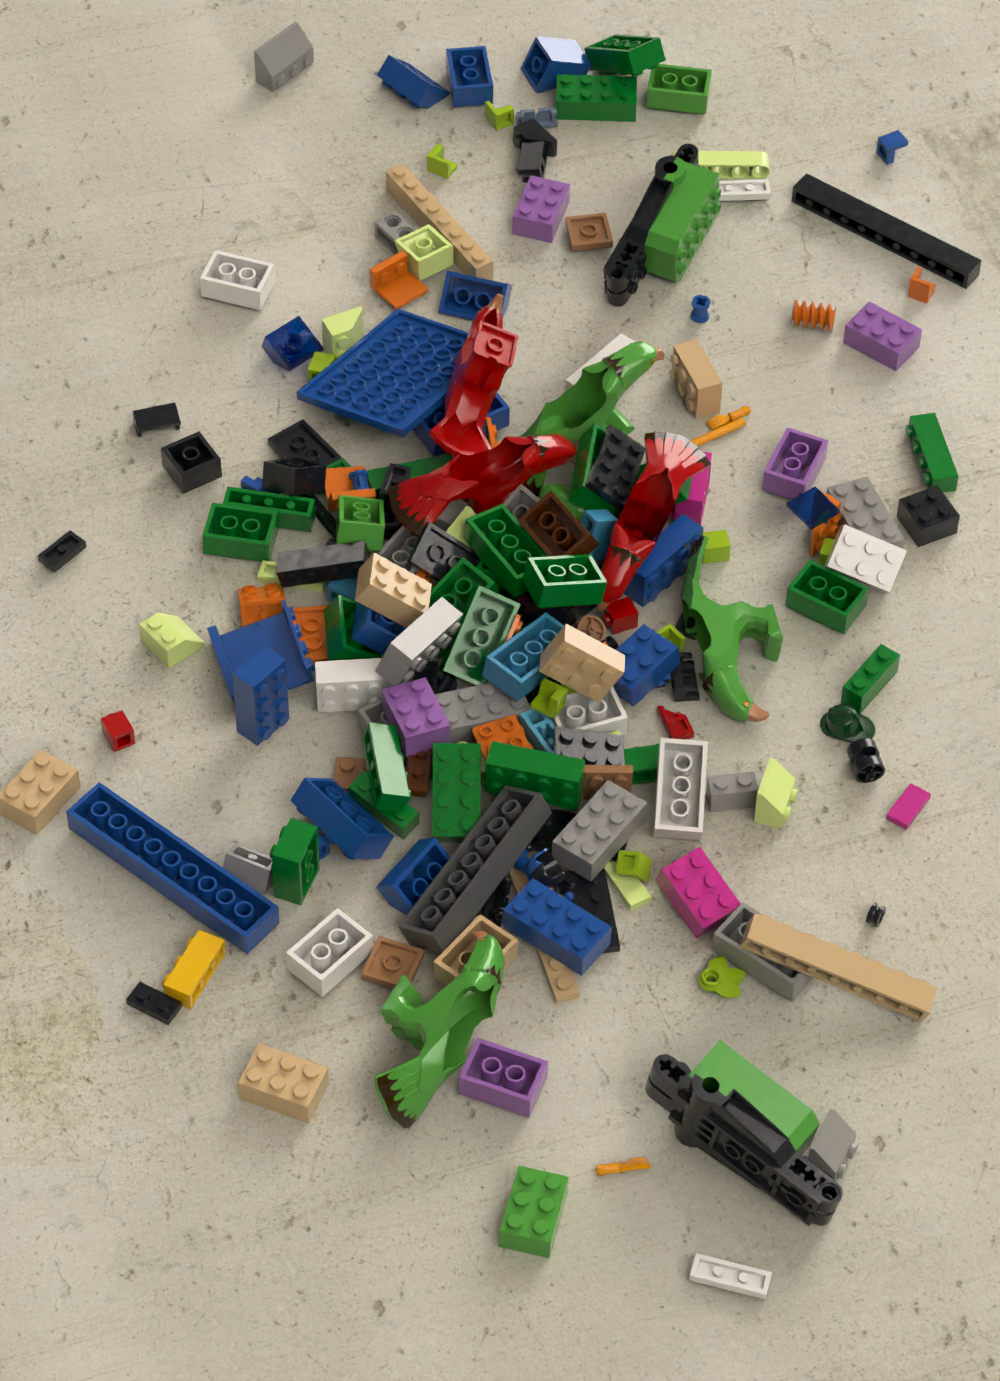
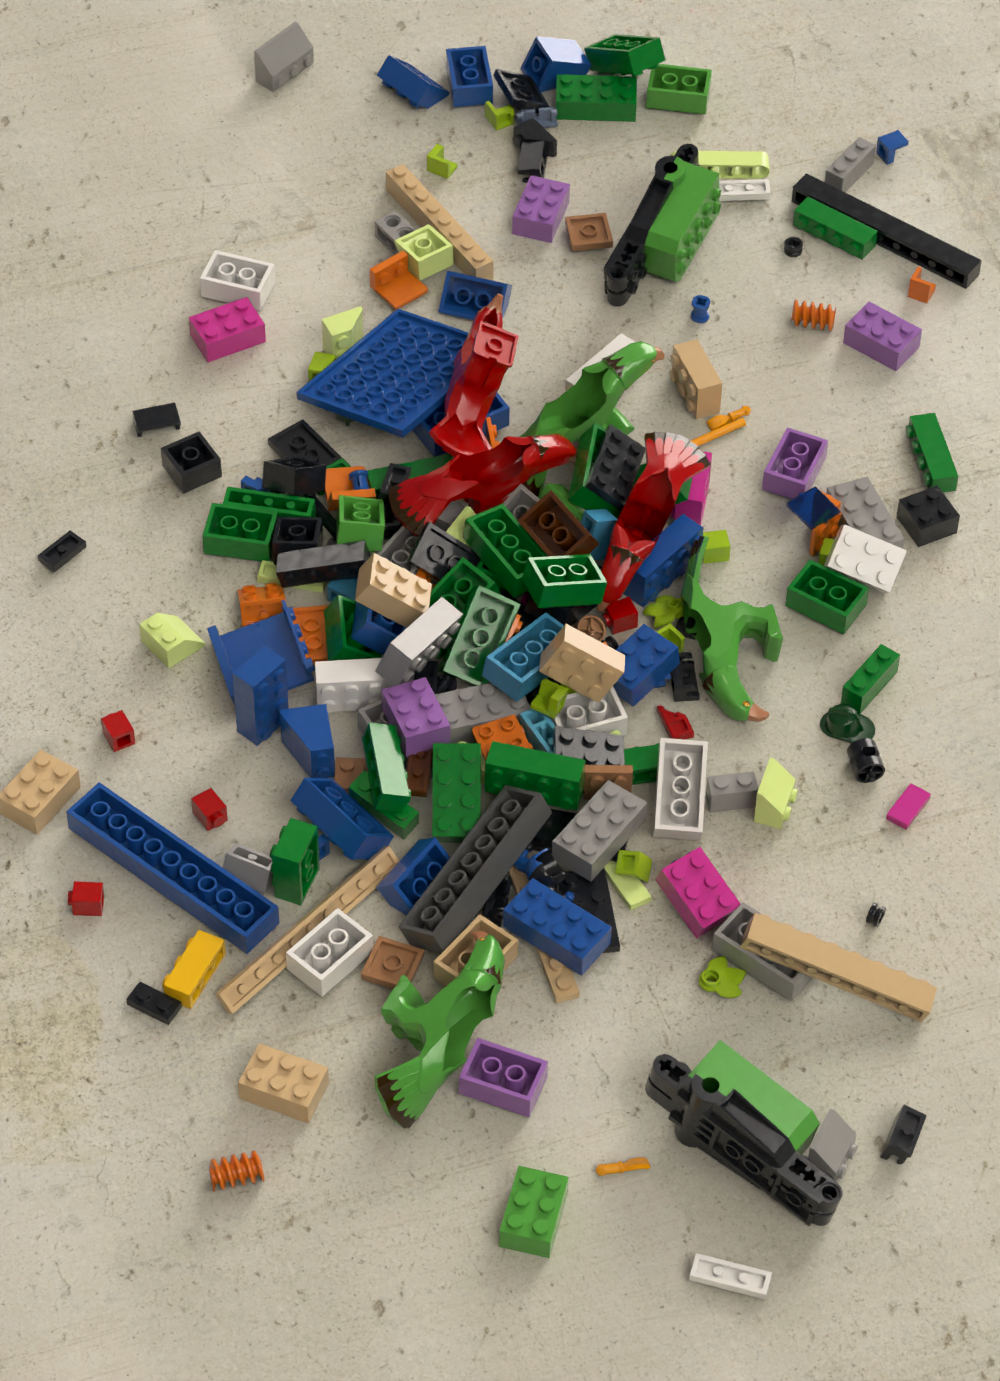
clear blue slope [261,316,324,372] -> none
none -> red brick [68,881,105,916]
none -> dark pink brick [189,297,266,362]
none -> red brick [191,788,228,831]
none -> orange piece [209,1150,265,1192]
none -> tan plate [215,846,399,1014]
none -> black brick [272,517,323,565]
none -> blue slope [279,704,335,778]
none -> black plate [493,69,550,113]
none -> lime plate [643,595,687,628]
none -> black bush [784,237,803,257]
none -> green brick [793,197,878,260]
none -> light grey brick [825,137,876,192]
none -> black hinge [880,1105,927,1164]

